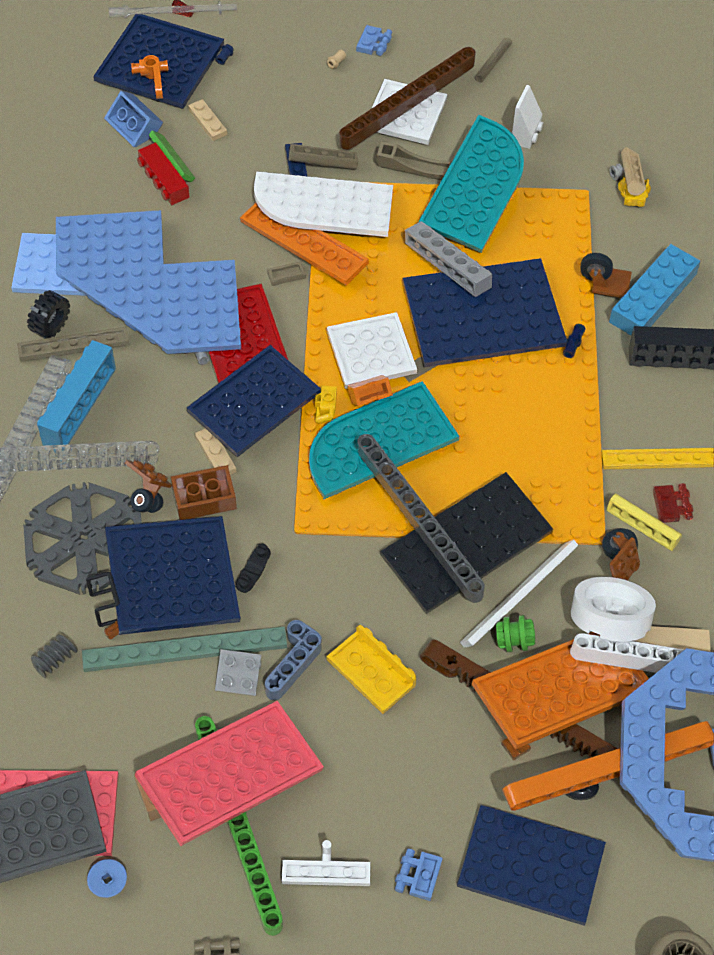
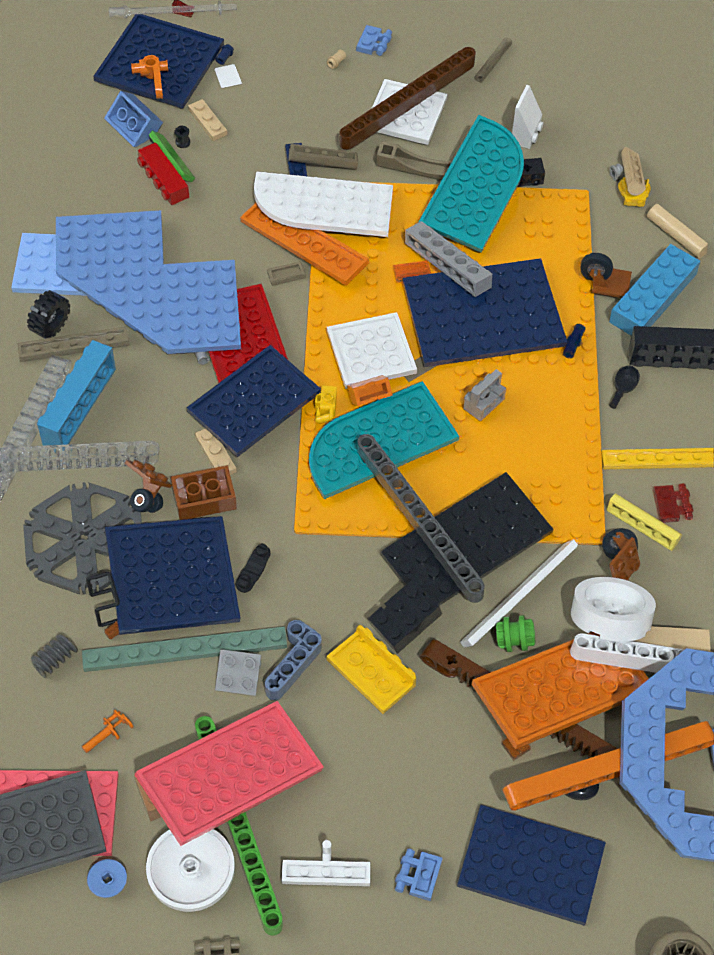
none -> orange piece [82,710,134,753]
none -> white dish [146,829,235,912]
none -> black bush [174,125,191,148]
none -> white sticker [214,64,242,88]
none -> black piece [367,579,442,654]
none -> clear orange tile [393,260,431,283]
none -> light grey brick [464,369,506,421]
none -> black brick [517,158,545,187]
none -> black piece [609,366,640,409]
none -> tan brick [647,203,708,259]

